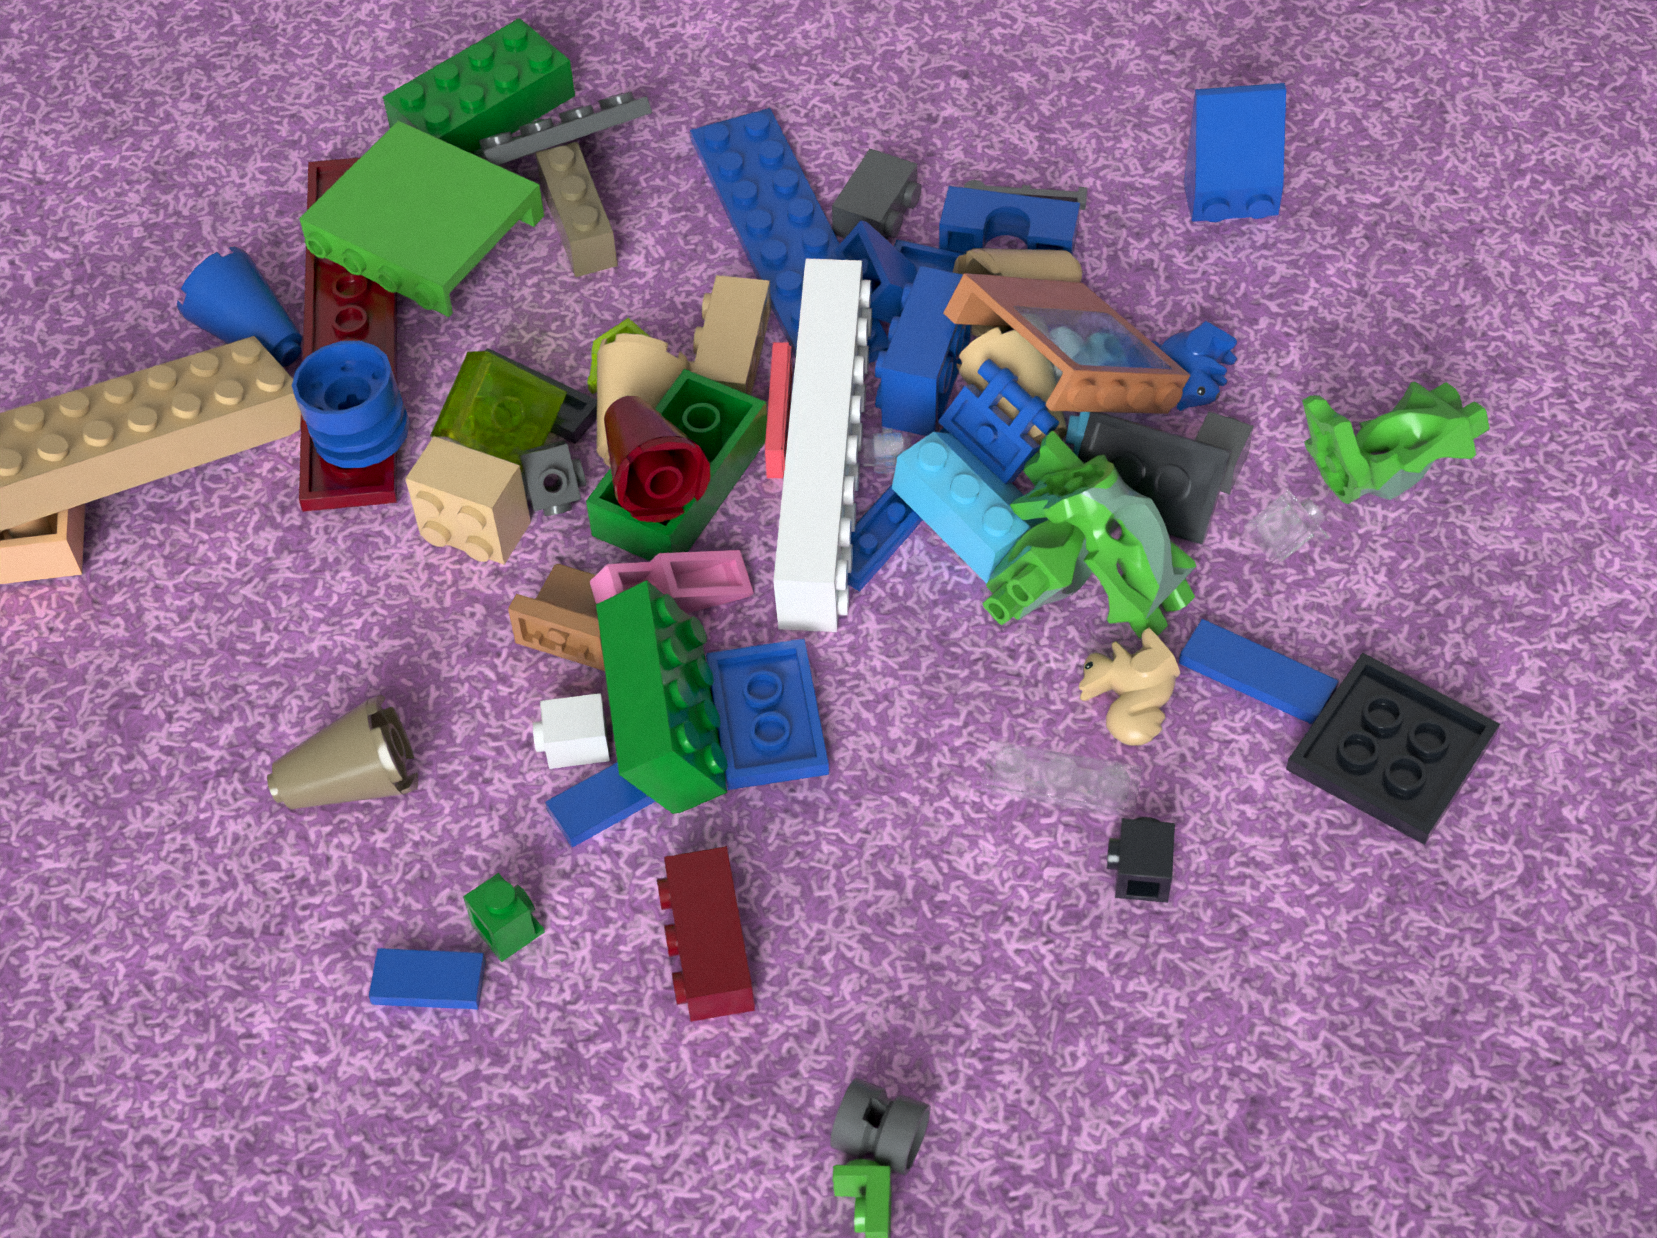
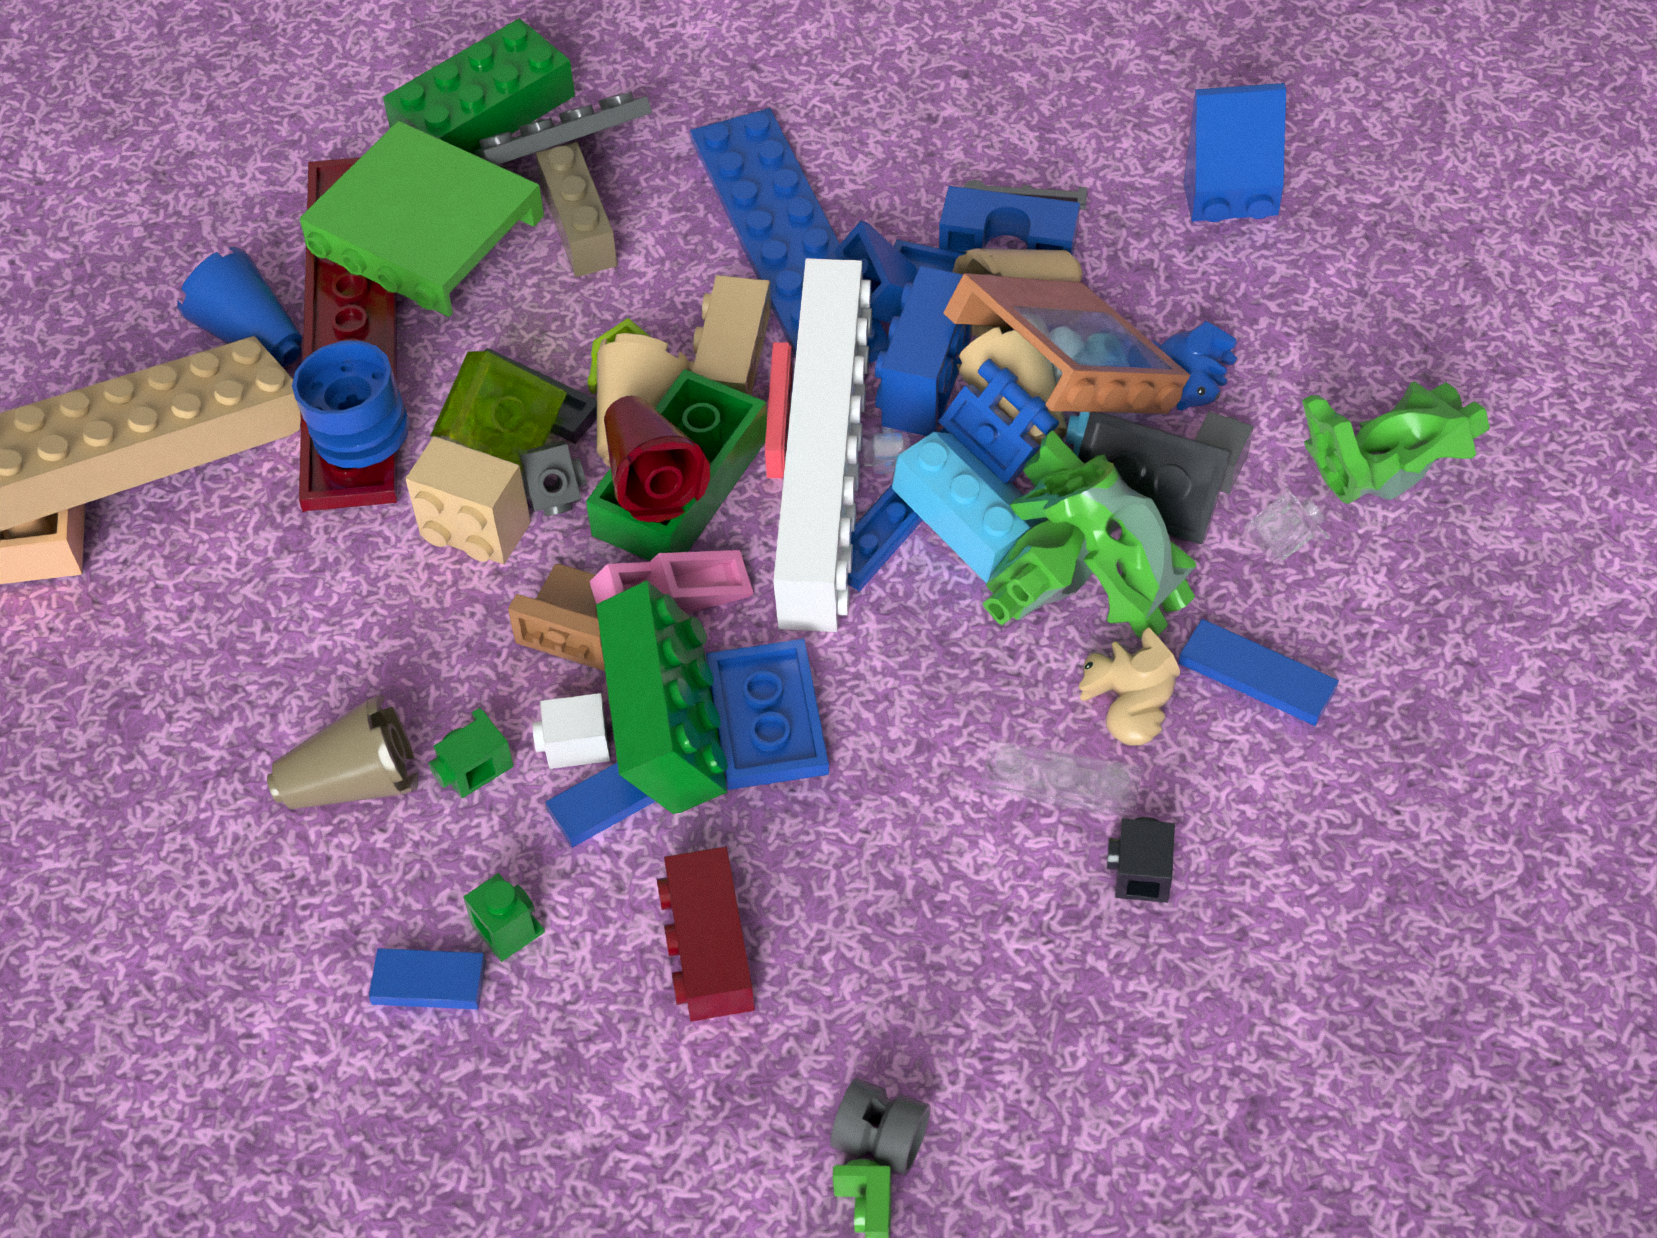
dark grey brick [832,148,922,240] -> none
black plate [1286,653,1500,845] -> none
none -> green brick [428,708,514,798]

